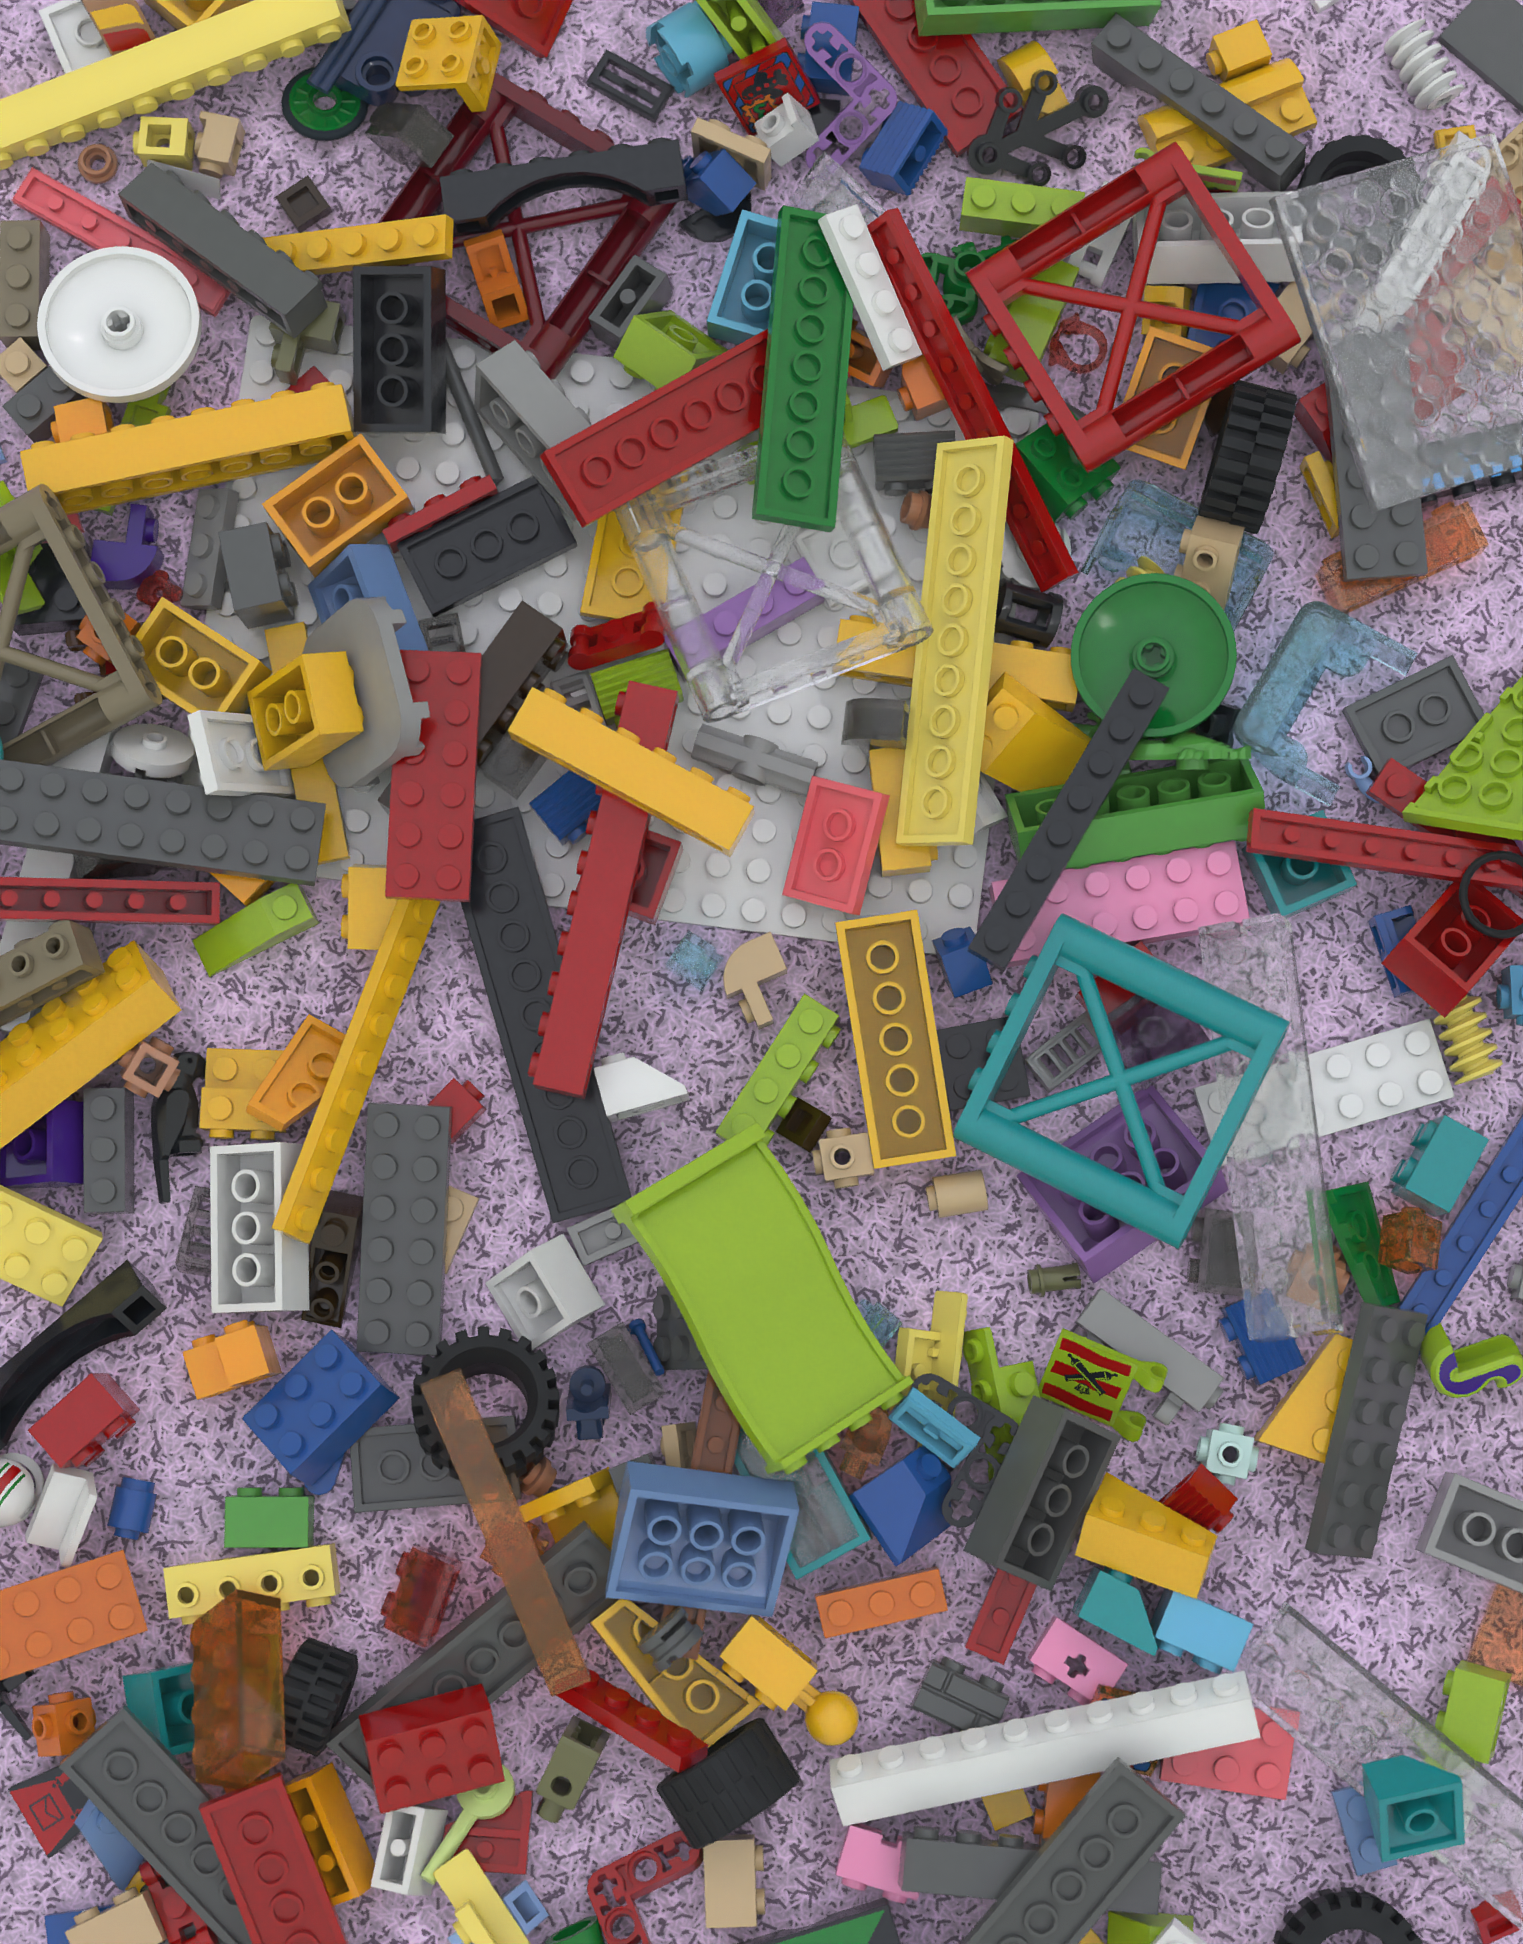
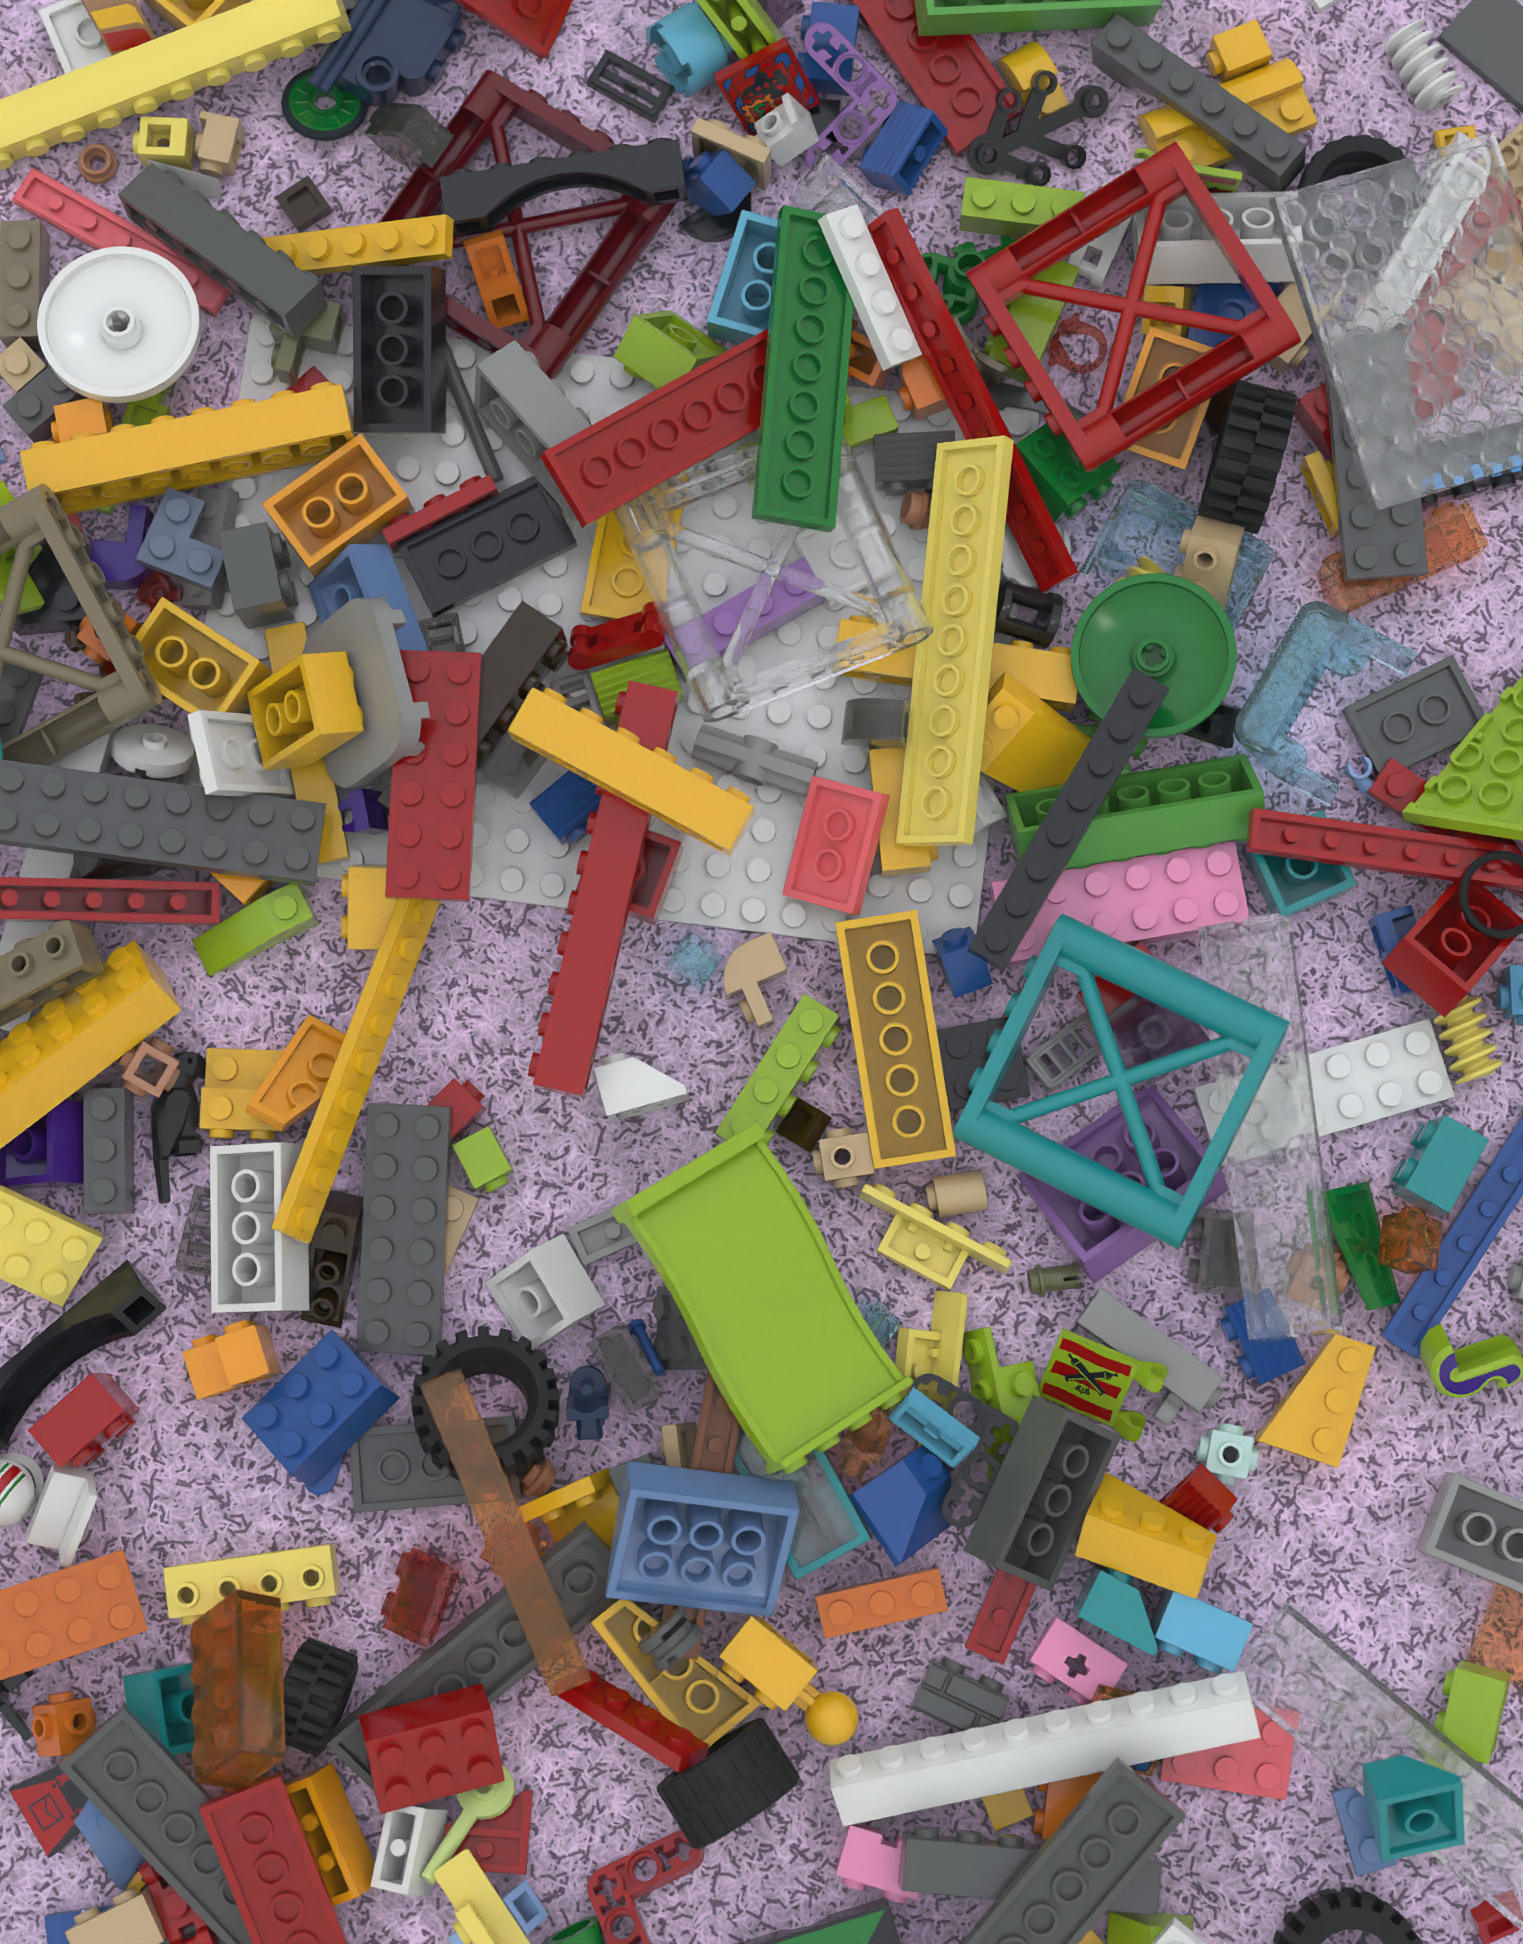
blue brick [107,1477,157,1540] -> none
bright green brick [224,1487,314,1548] -> none
yellow bracket [396,15,502,112] -> none
black plate [461,807,632,1223] -> none
olive torso [535,1715,611,1823] -> none
dark grey brick [588,255,673,350] -> none
tan brick [703,1834,765,1928] -> none
bright green animal [1129,731,1252,770] -> none
dark grey plate [1305,1302,1428,1559] -> none
none -> sand blue plate [136,487,225,593]
none -> dark purple tile [338,788,389,835]
none -> lime brick [452,1126,514,1194]
none -> light yellow bracket [859,1183,1012,1291]

